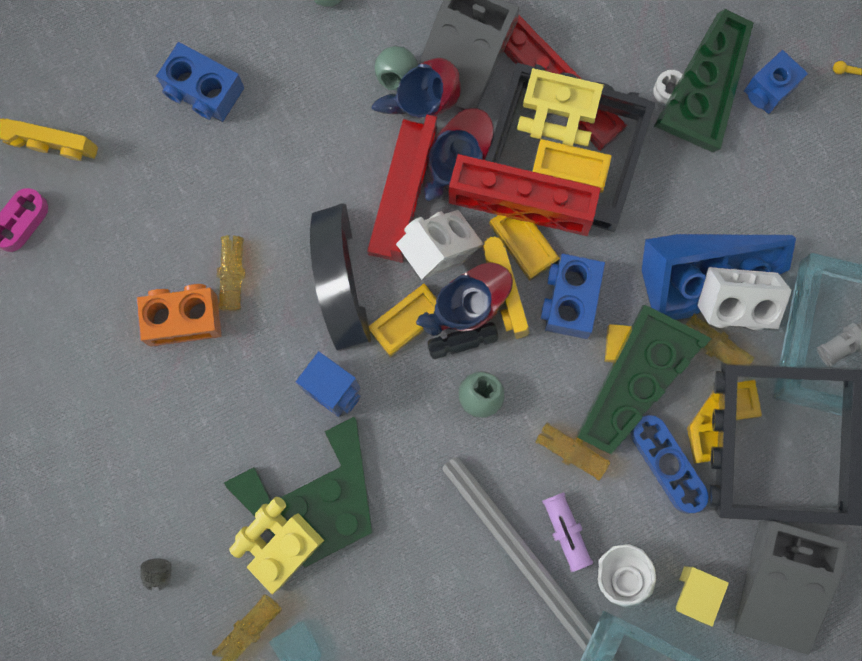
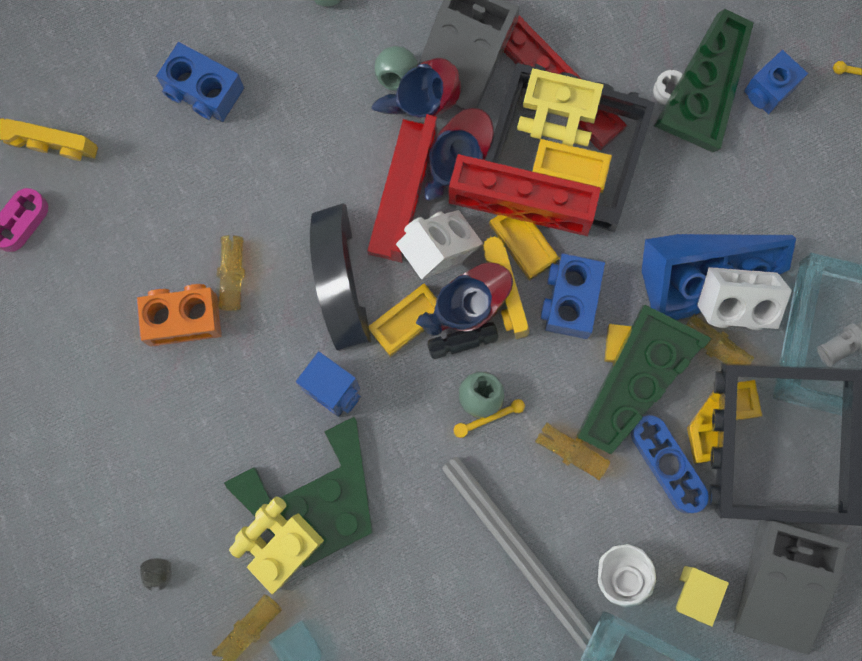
lavender pin [542,492,593,572] -> none
none -> yellow hinge [453,399,525,438]

